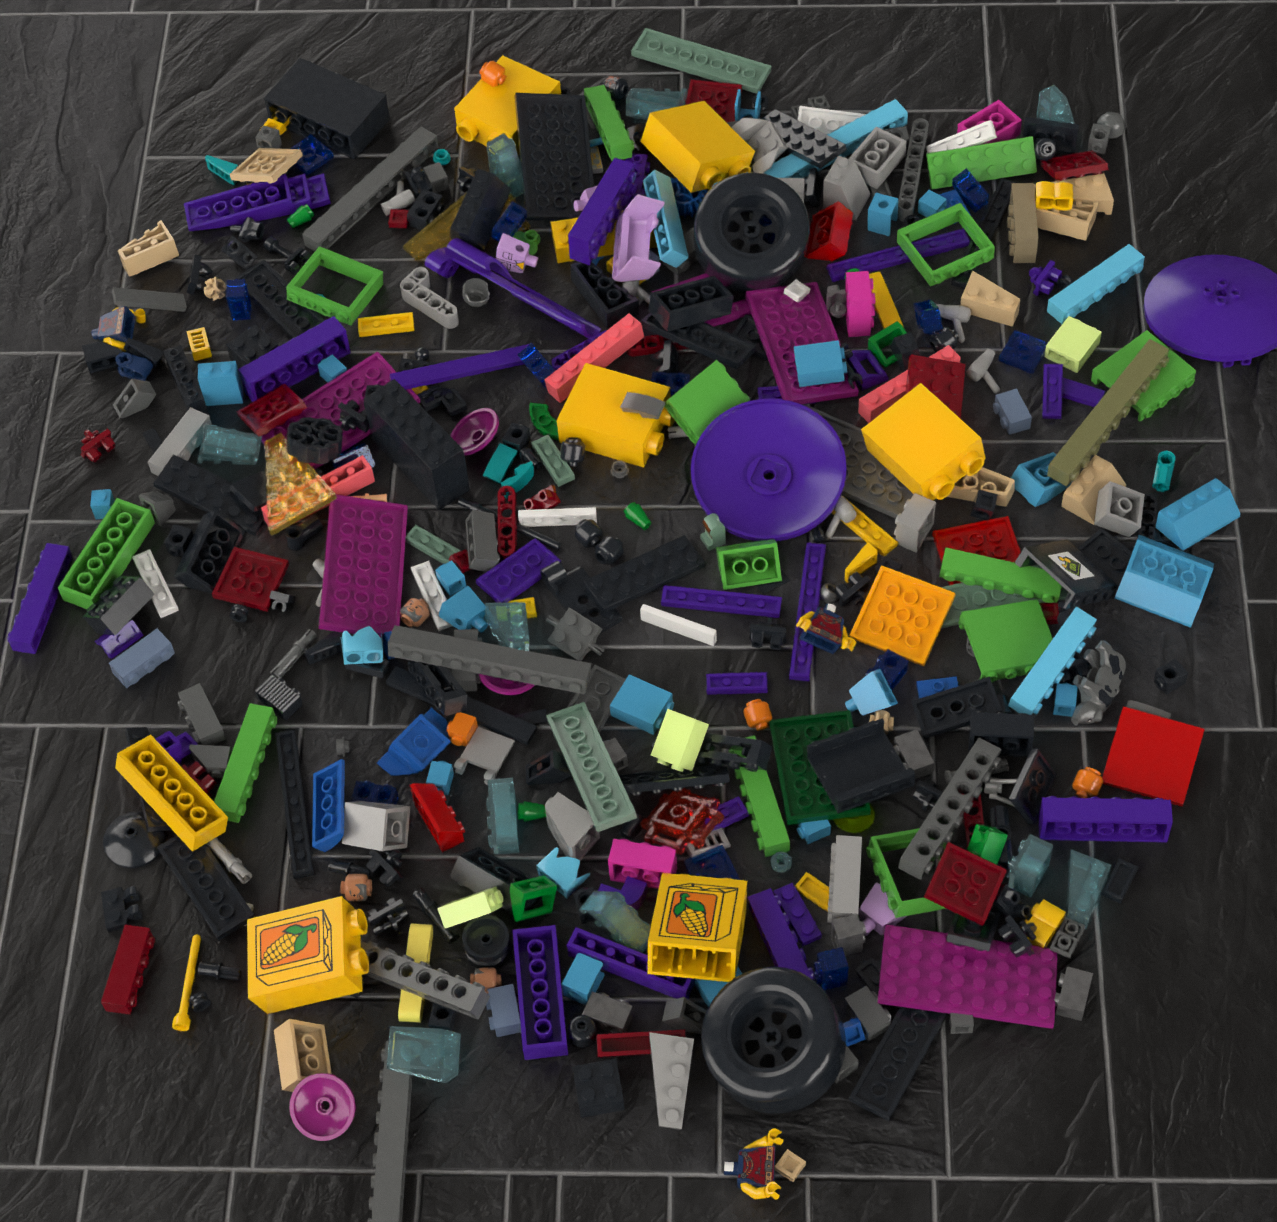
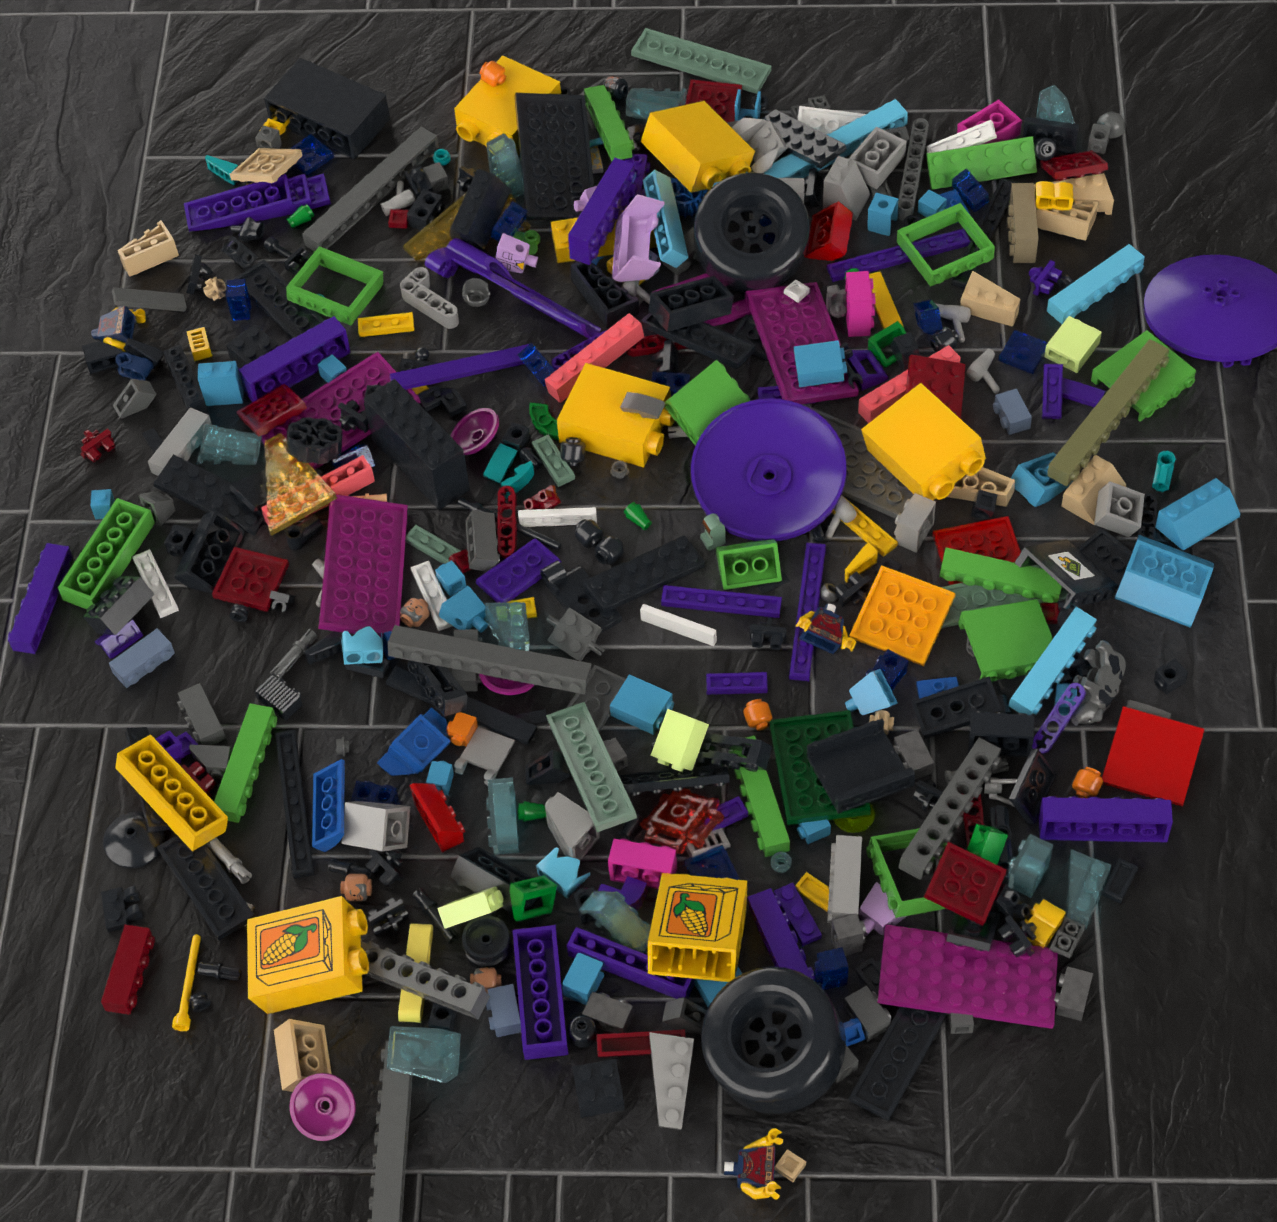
none -> dark purple beam [1032,683,1086,754]

